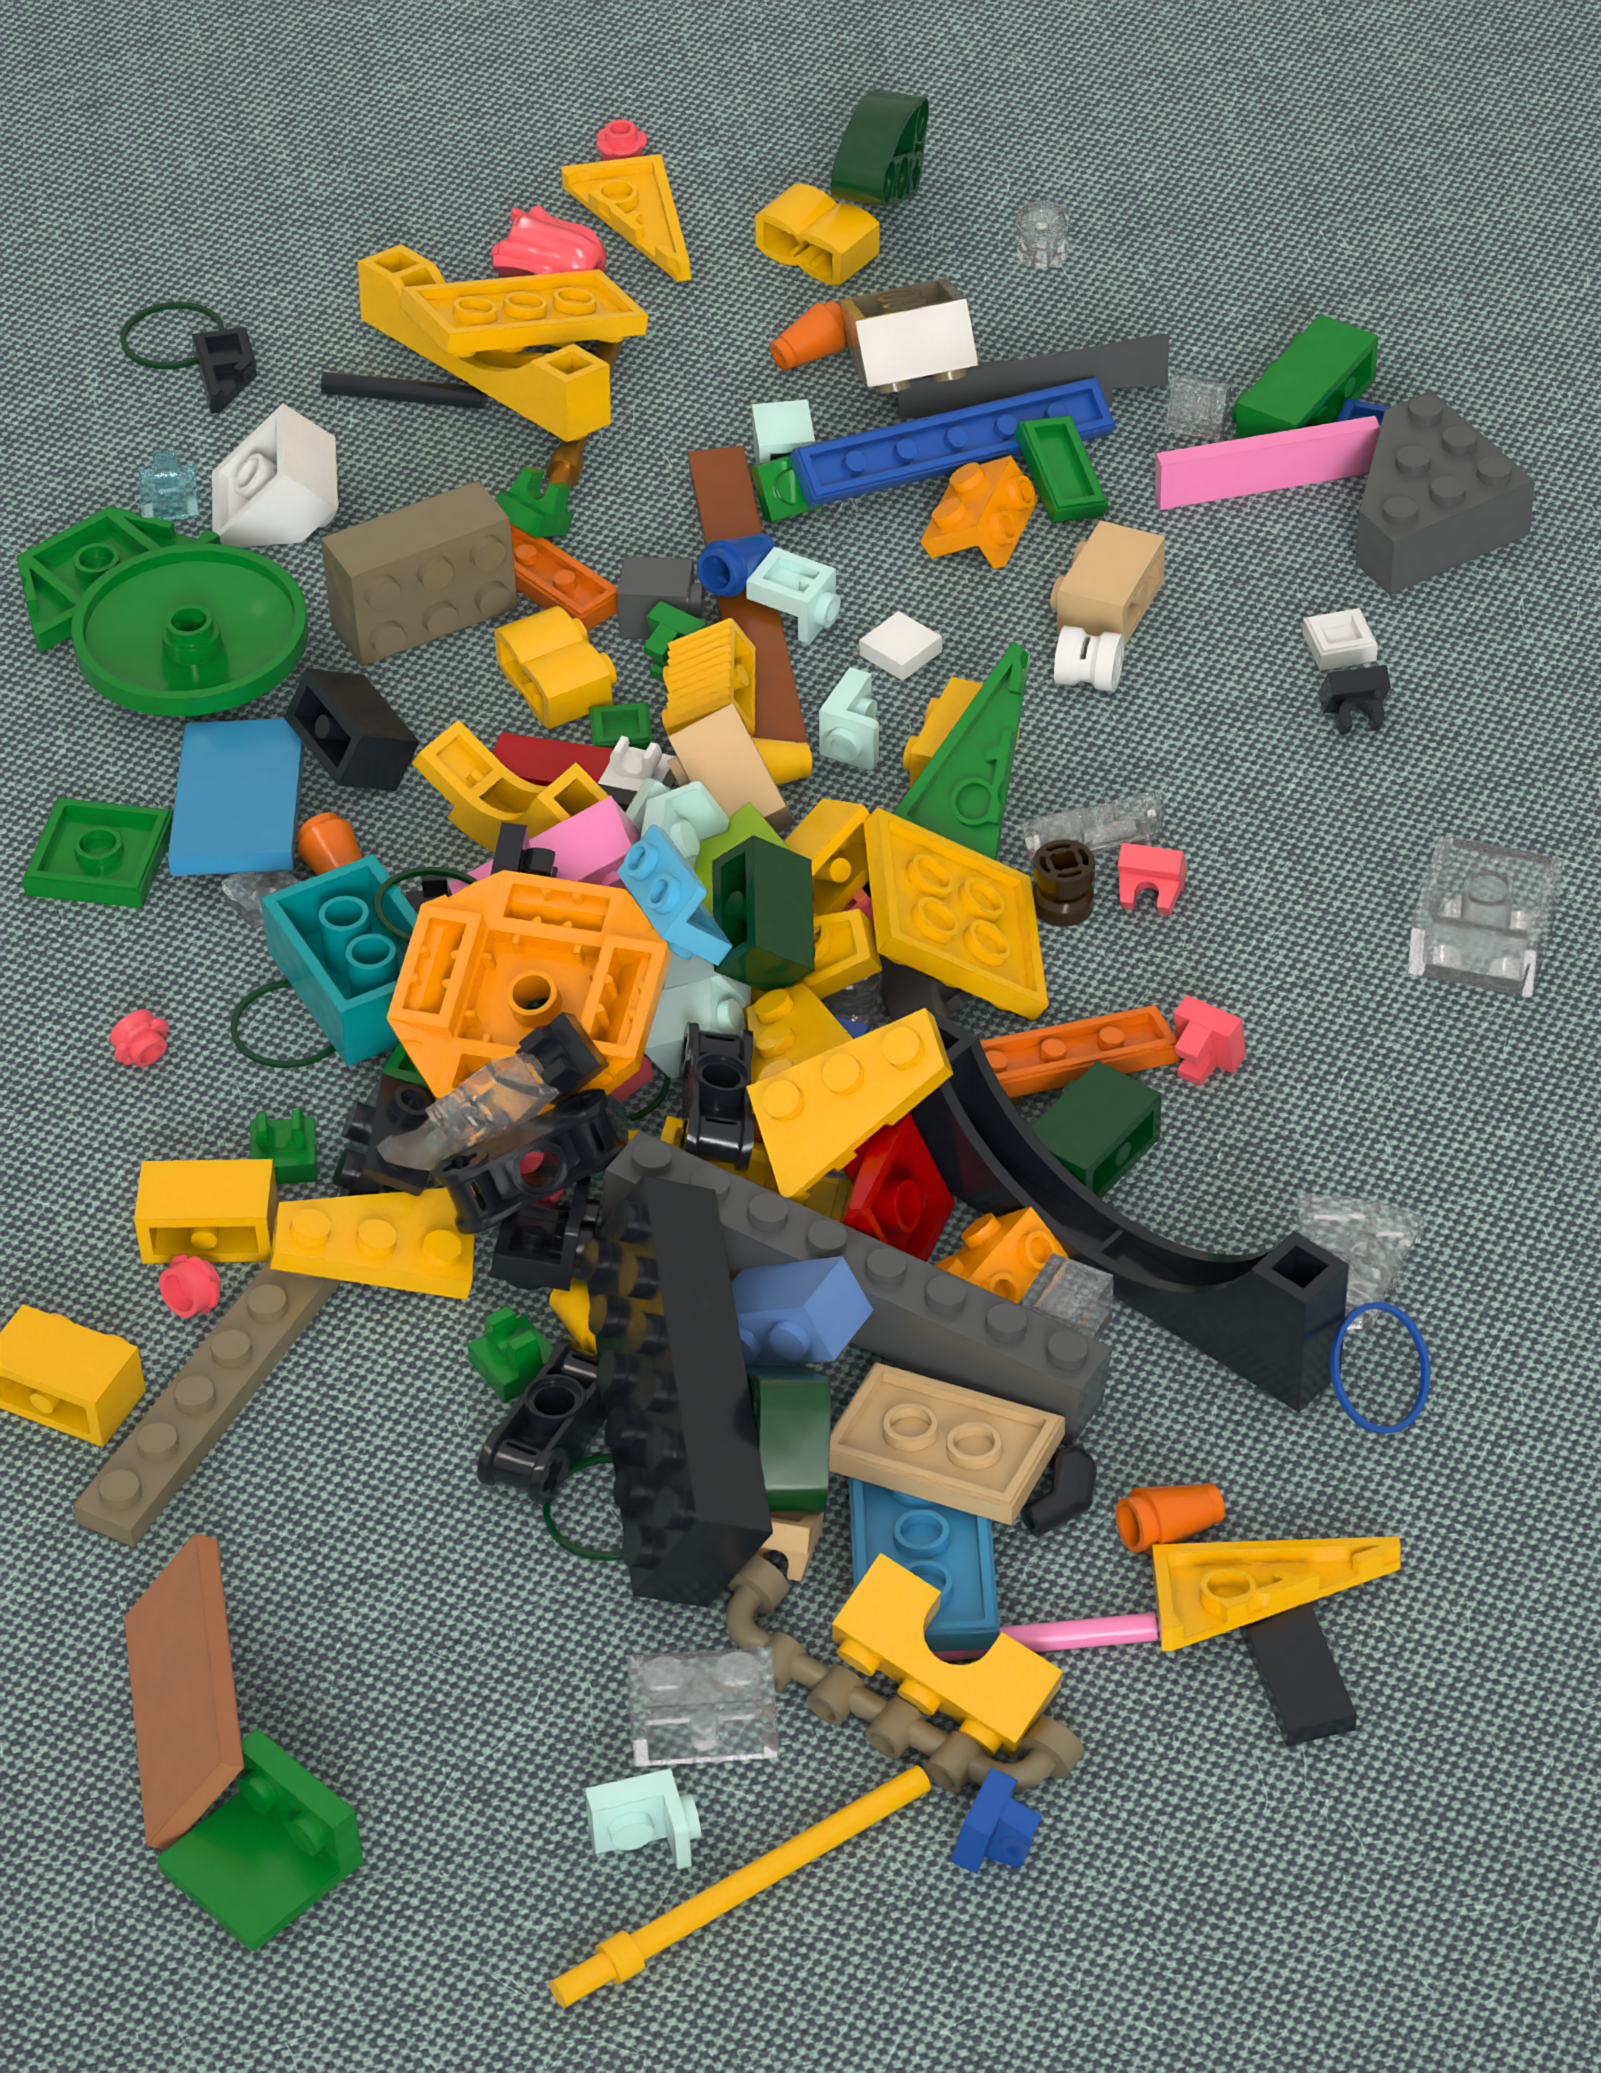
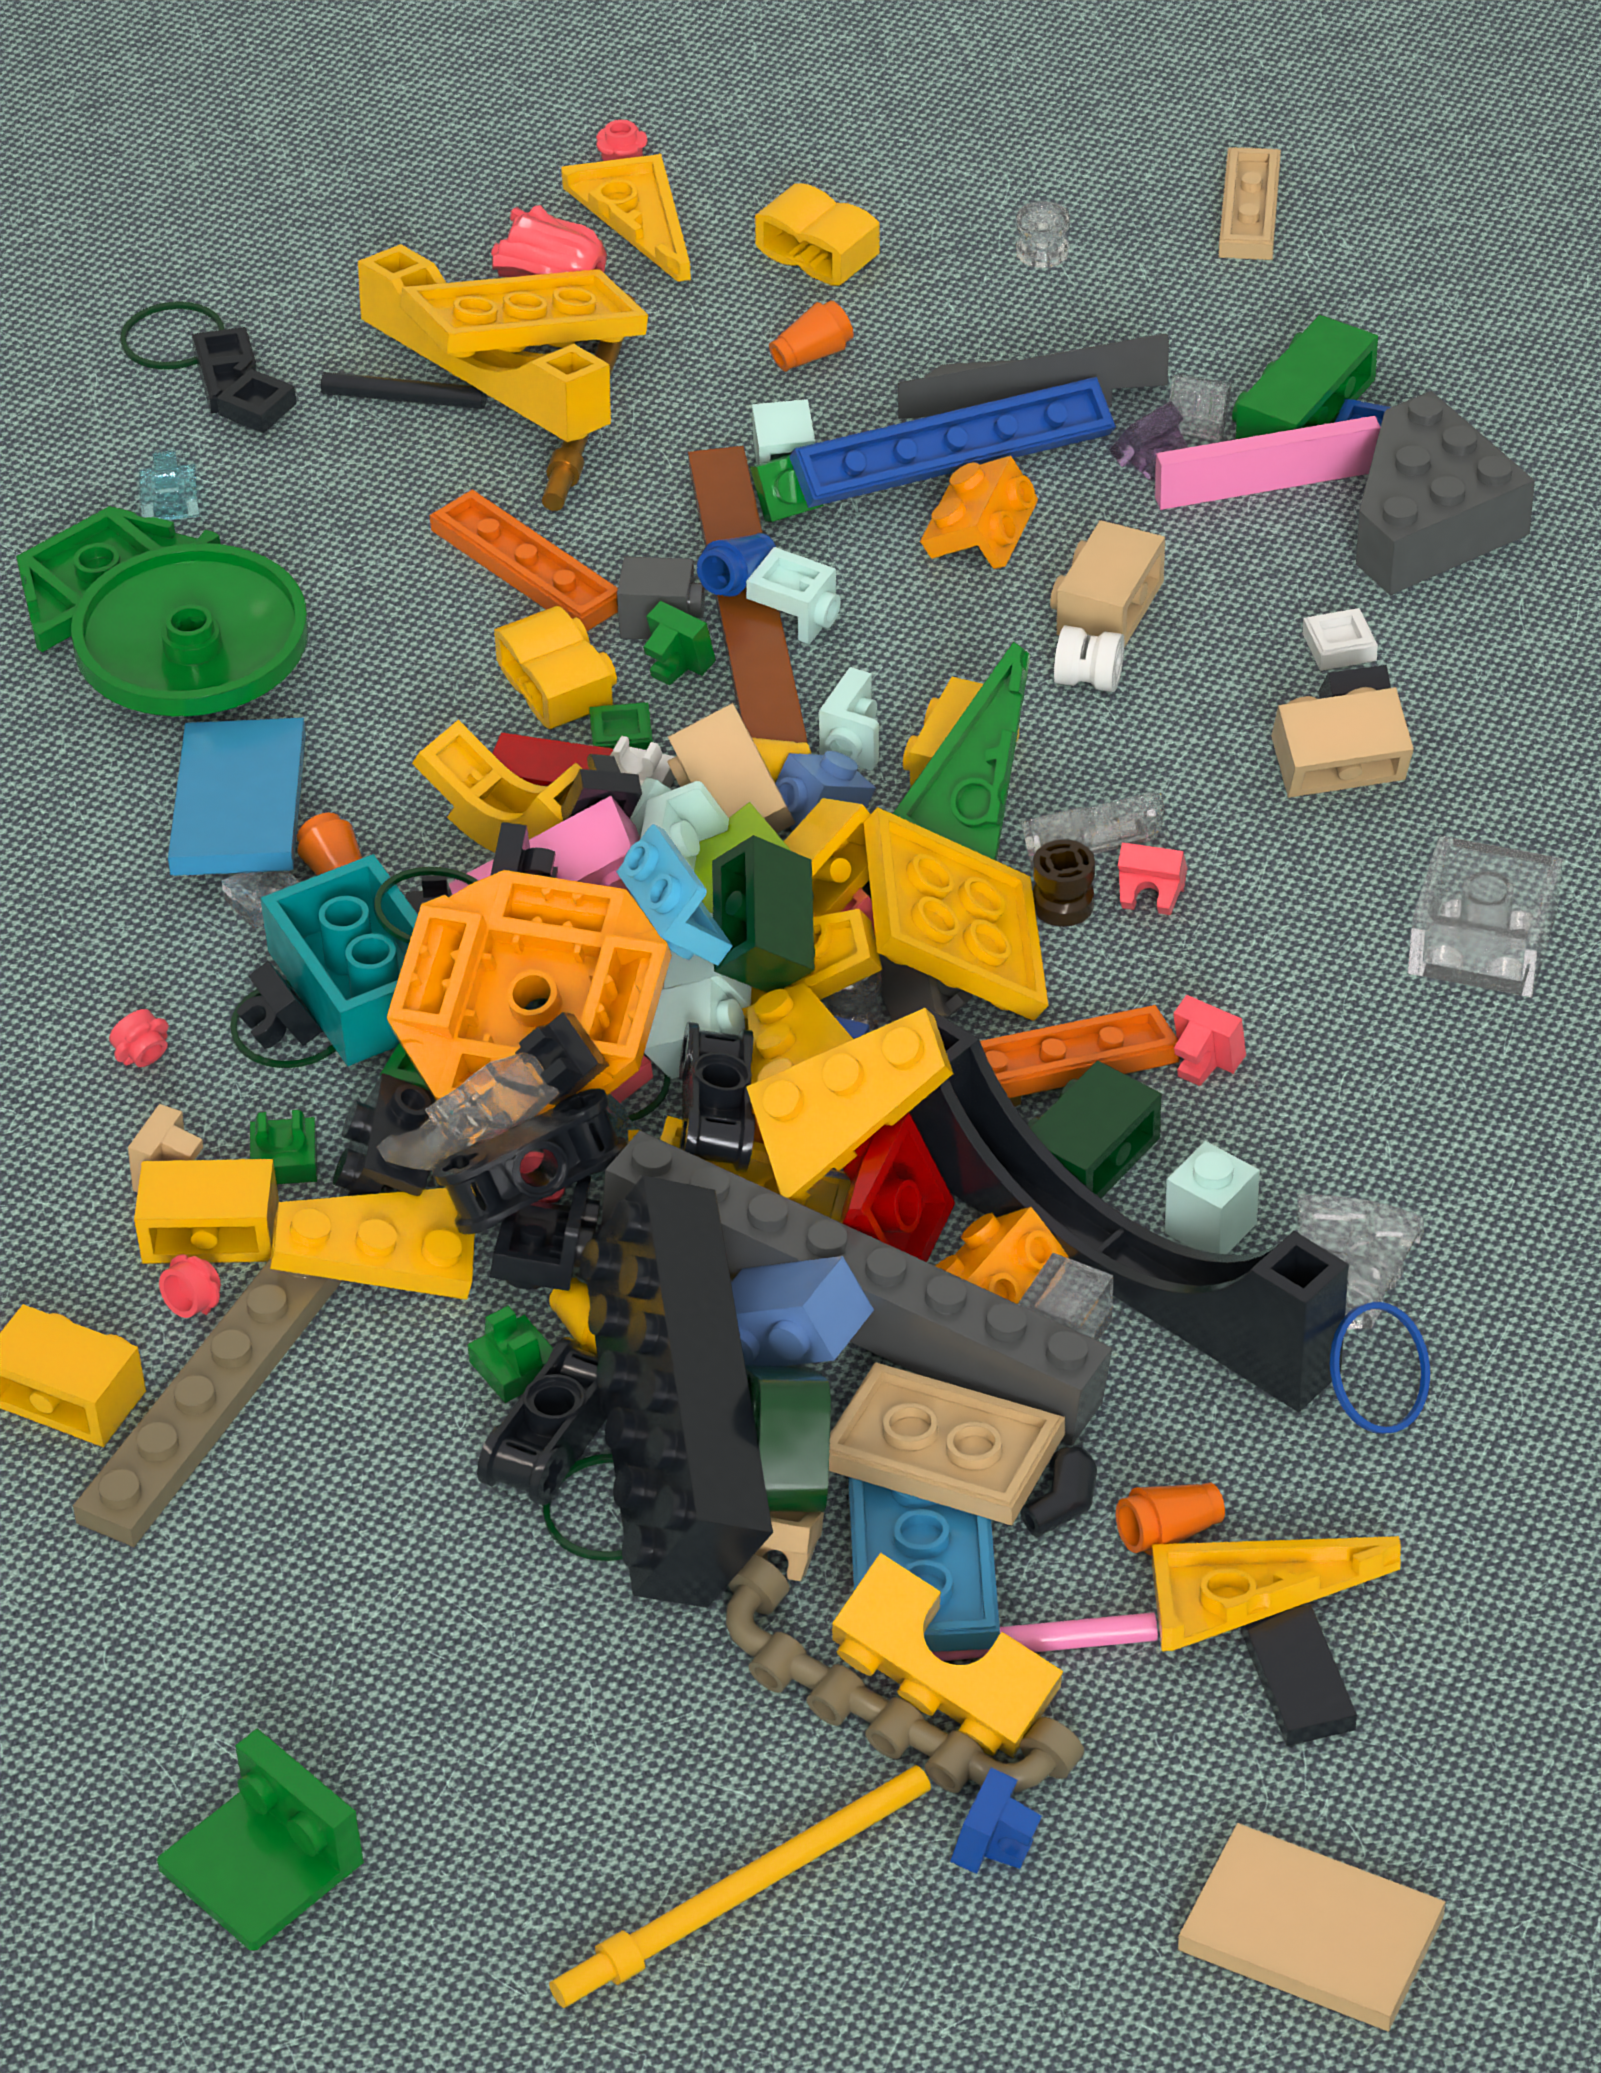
green tile [22,797,174,908] -> none
nougat tile [124,1533,244,1850] -> none
white slope [212,403,339,548] -> none
black brick [284,668,420,791] -> none
dark tan brick [320,480,518,667] -> none
green tile [496,467,574,538] -> none
light aqua bracket [585,1768,701,1870] -> none
clear brick [627,1647,779,1767] -> none
yellow brick [662,618,756,737] -> none
dark green beam [831,89,929,206] -> none
brick [839,278,979,394] -> none
white tile [859,611,942,681] -> none
green tile [1015,415,1108,523] -> none
none -> tan tile [128,1104,203,1193]
none -> black plate [217,369,297,433]
none -> black tile [237,961,323,1049]
none -> black tile [561,754,642,821]
none -> medium blue bracket [775,751,876,830]
none -> clear purple tile [1109,401,1188,480]
none -> light aqua brick [1165,1141,1260,1254]
none -> tan tile [1178,1823,1446,2032]
none -> tan tile [1219,147,1281,260]
none -> tan brick [1271,687,1414,798]

